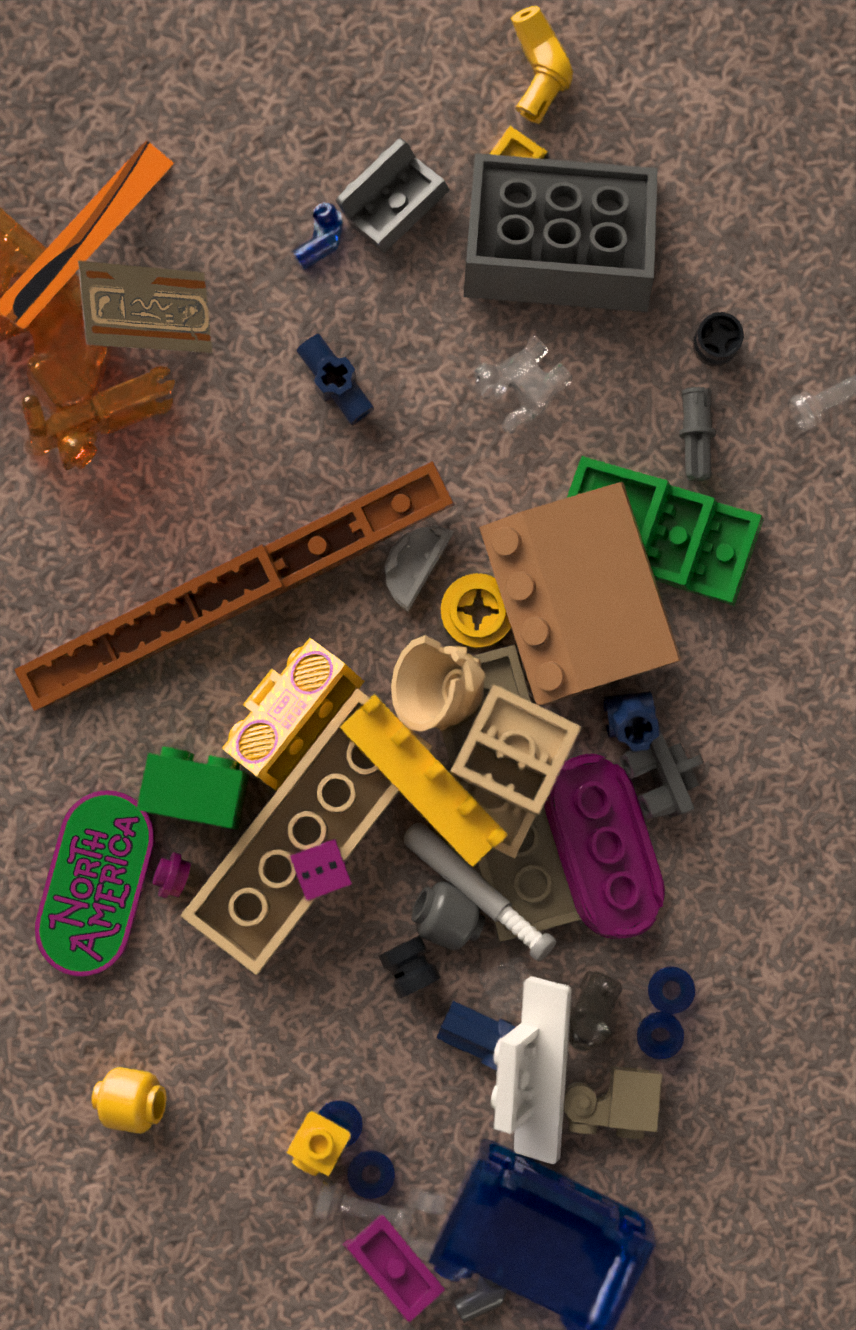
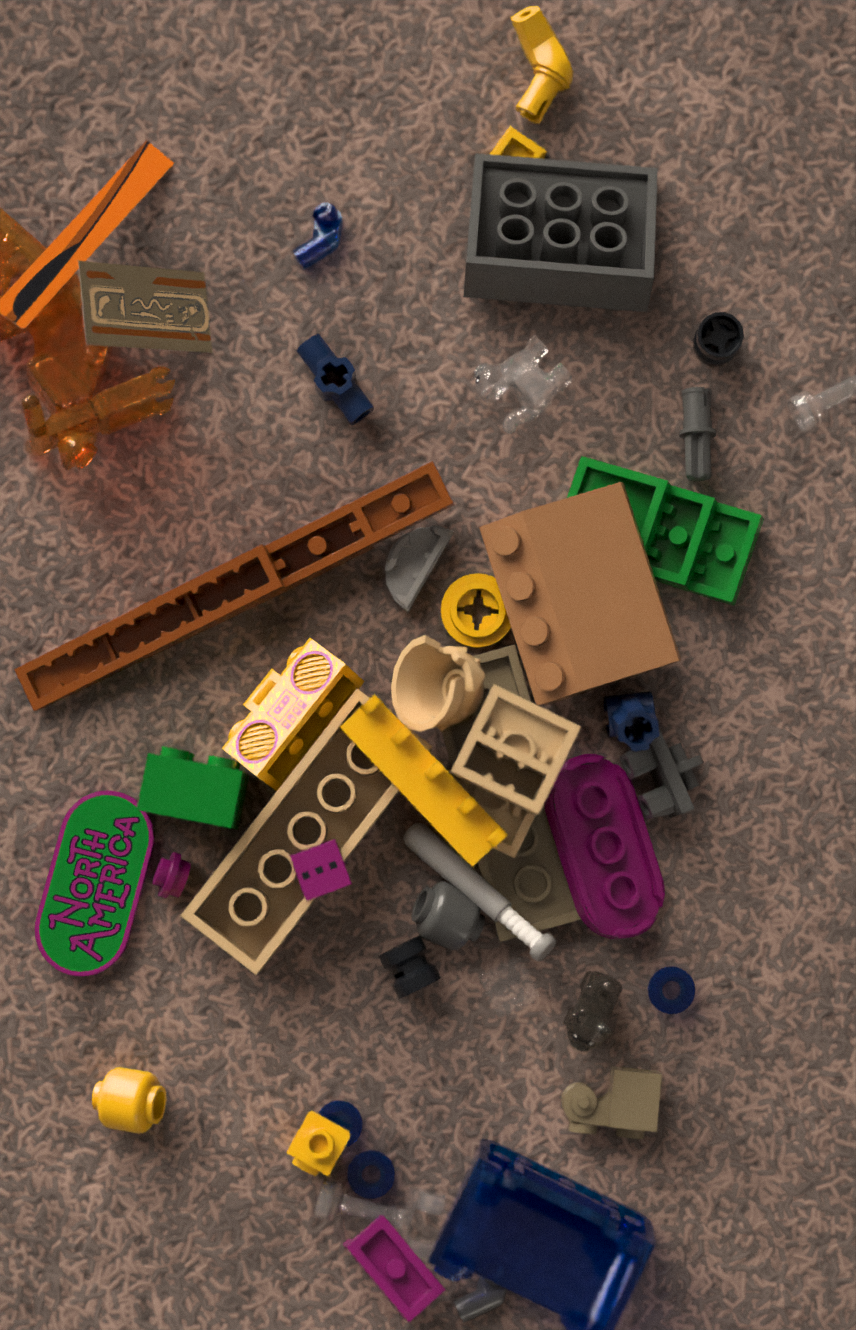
dark grey bracket [336,138,450,253] -> none
dark blue piece [436,1000,516,1071] -> none
white bracket [491,977,572,1164] -> none
clear blue plate [637,1012,684,1059] -> none

